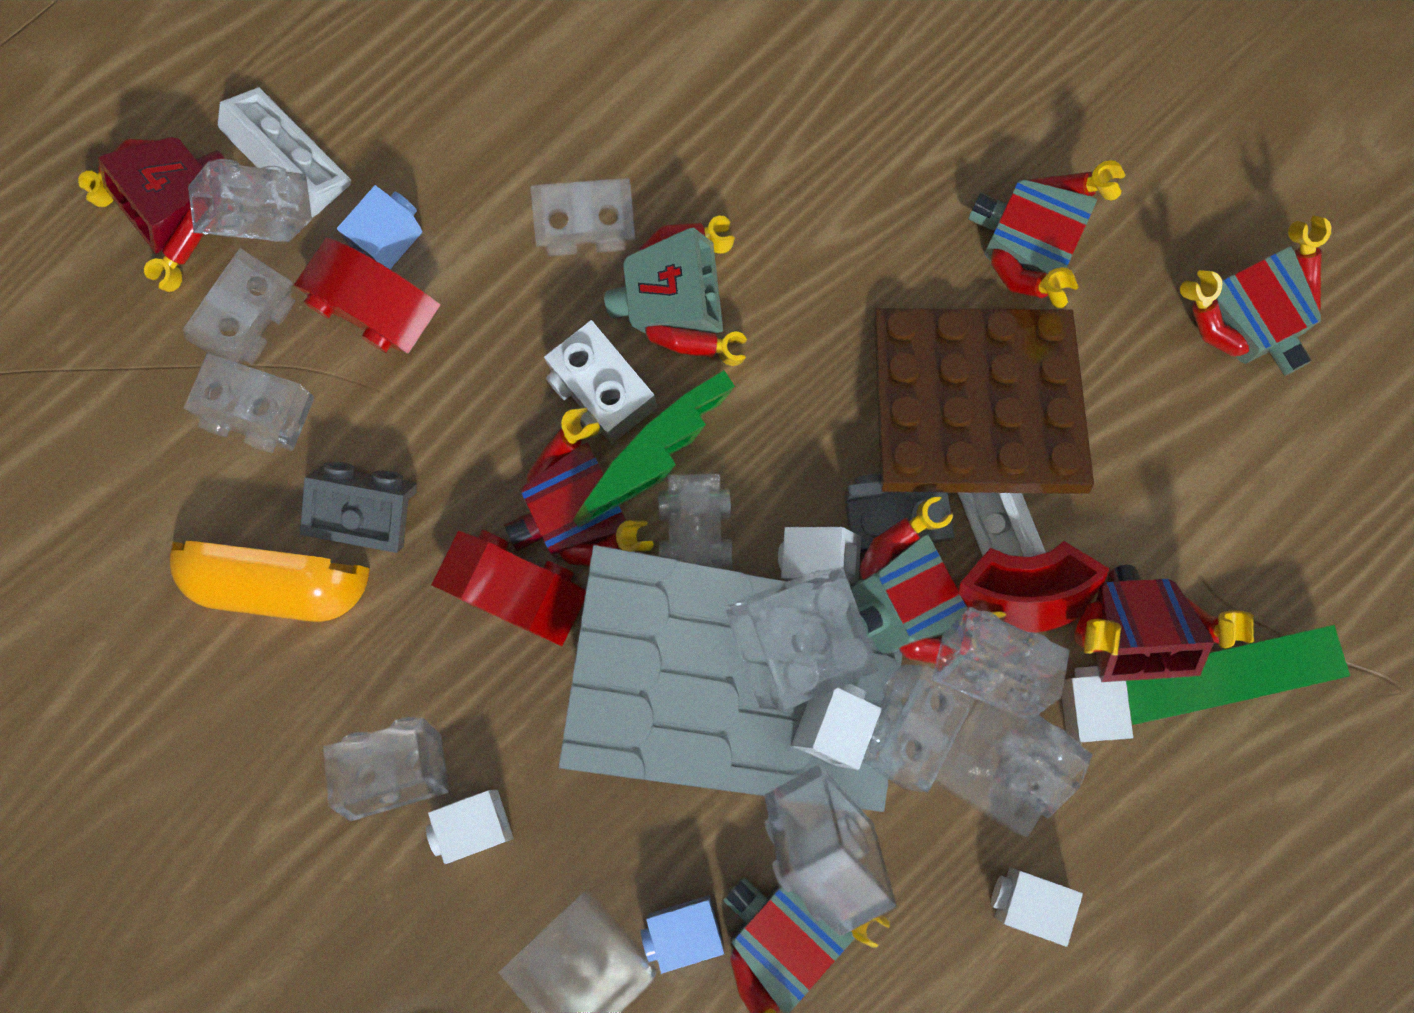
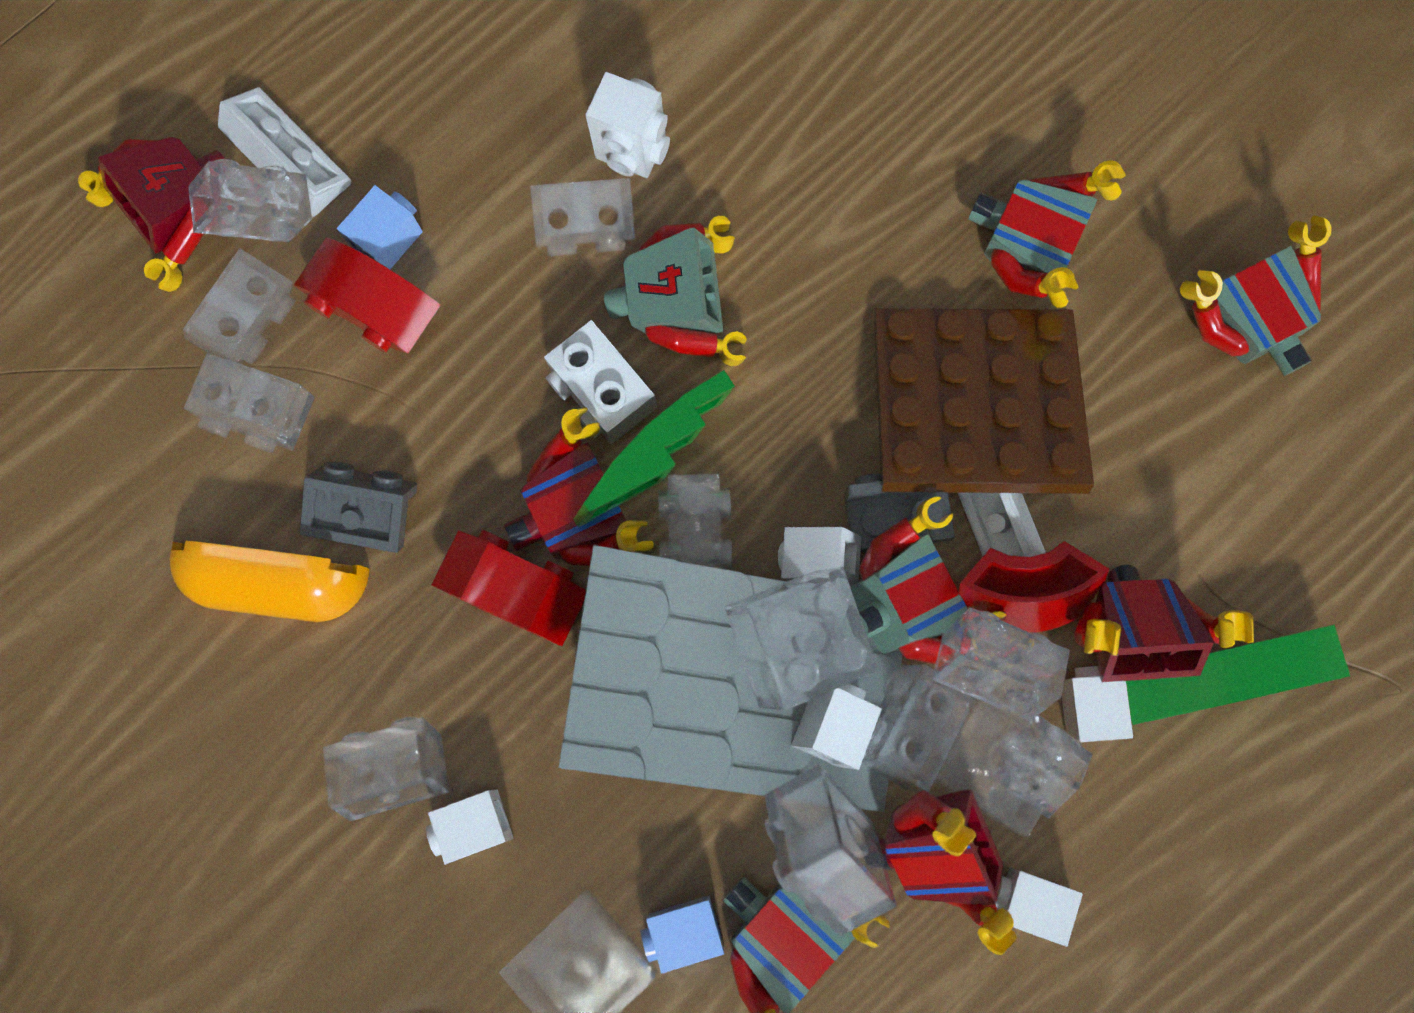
none -> white brick [586,72,670,179]
none -> torso [866,789,1017,955]

